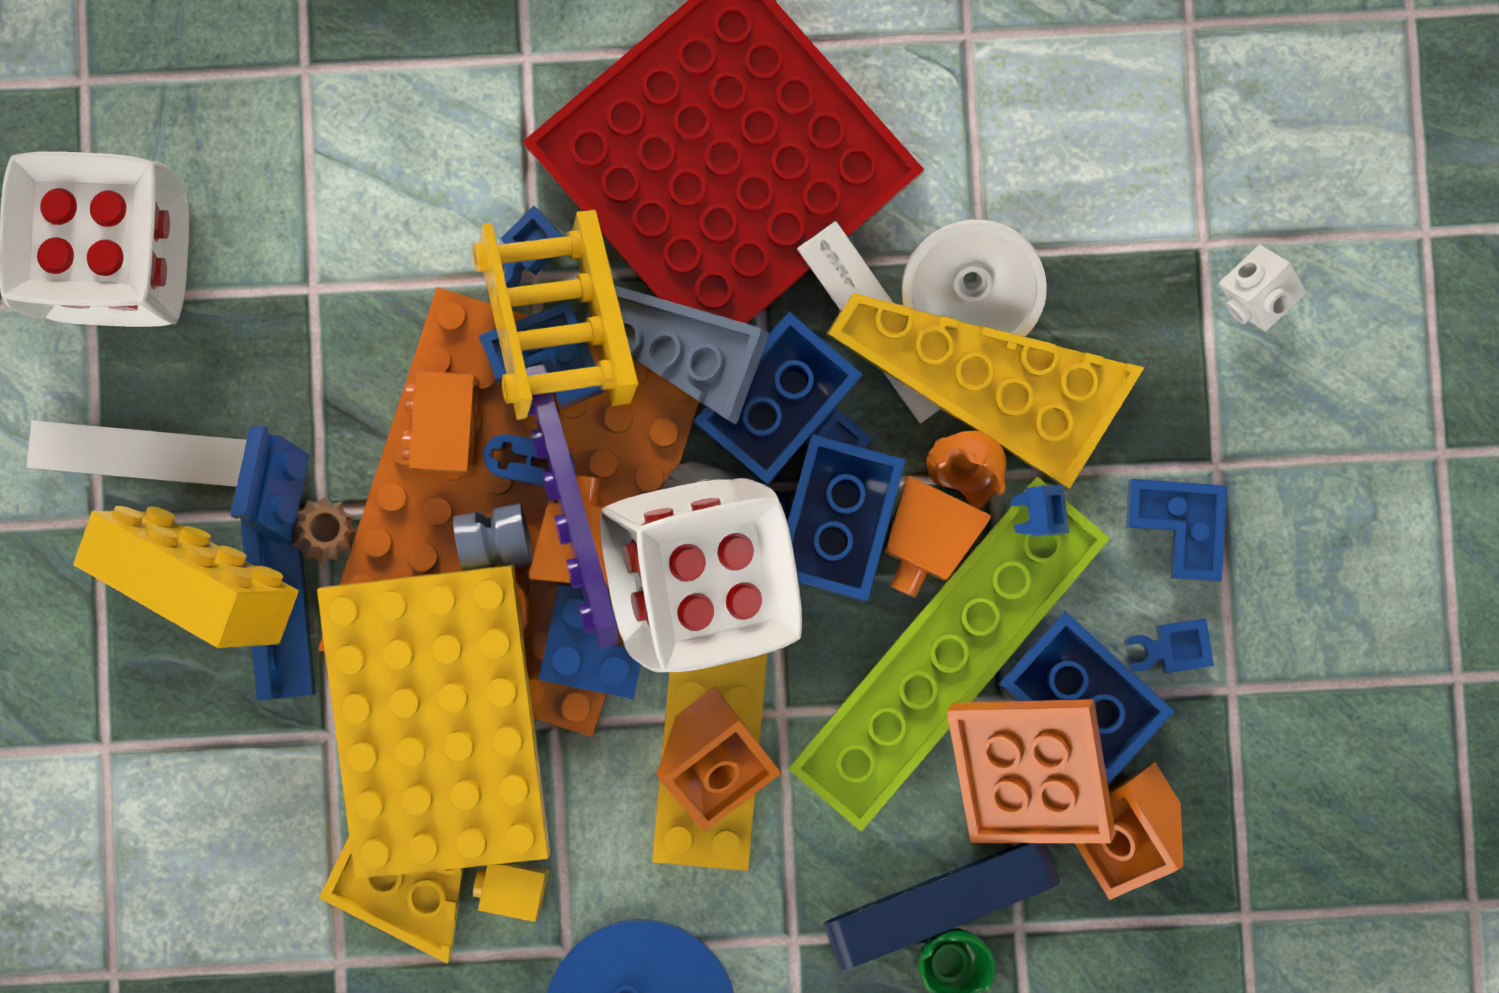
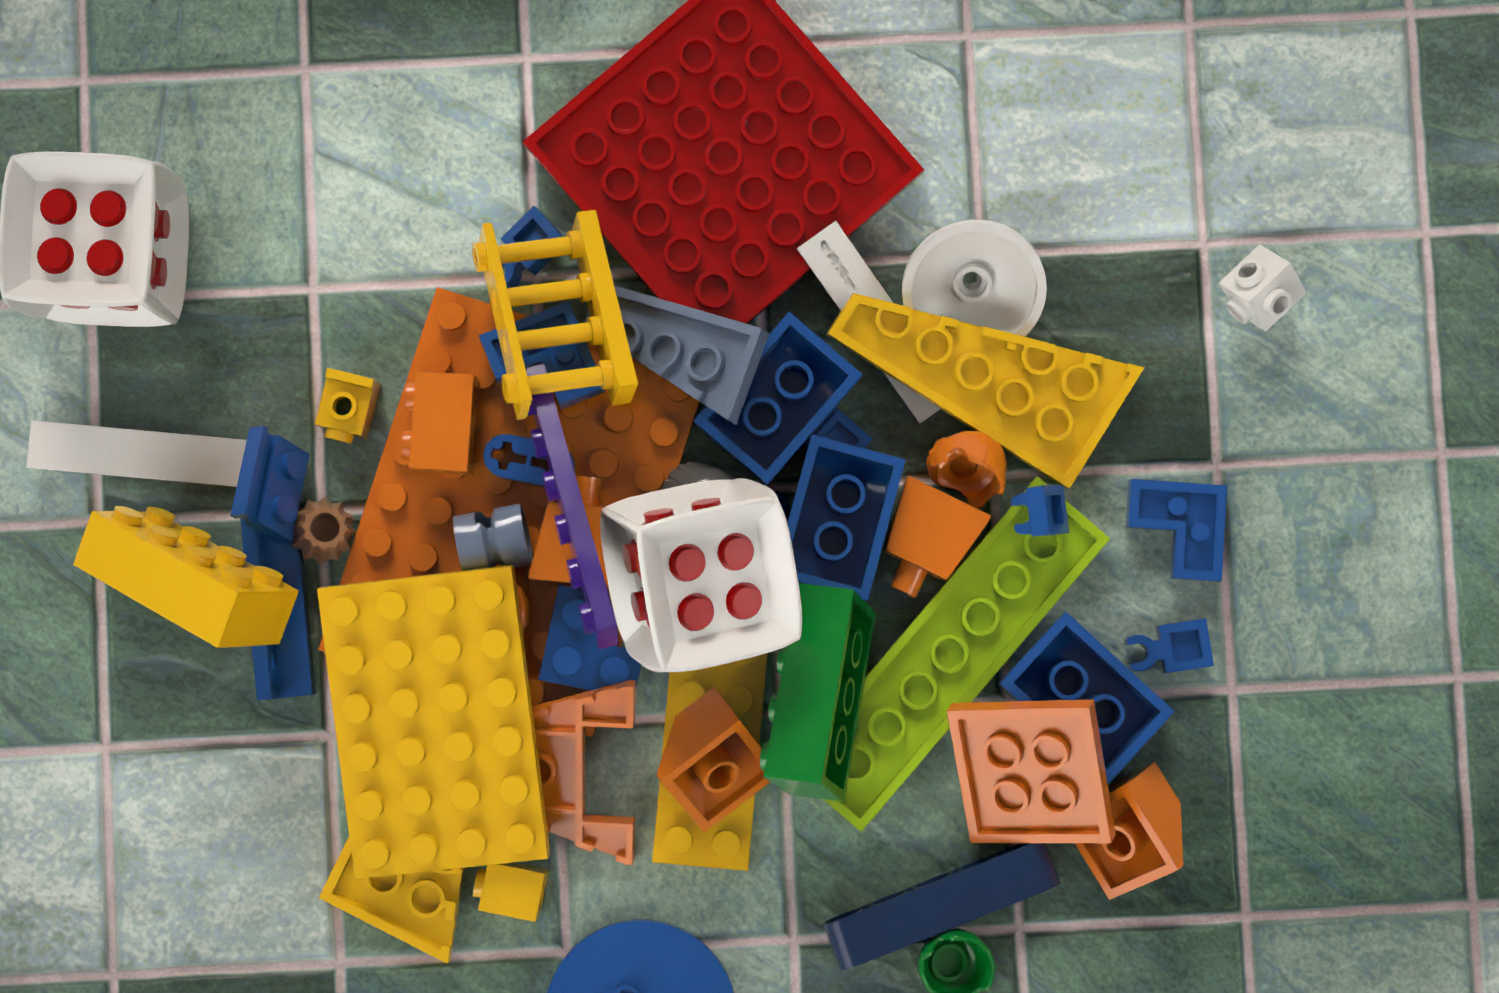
none -> yellow brick [315,368,381,444]
none -> orange wing [532,680,636,865]
none -> green brick [760,583,876,802]

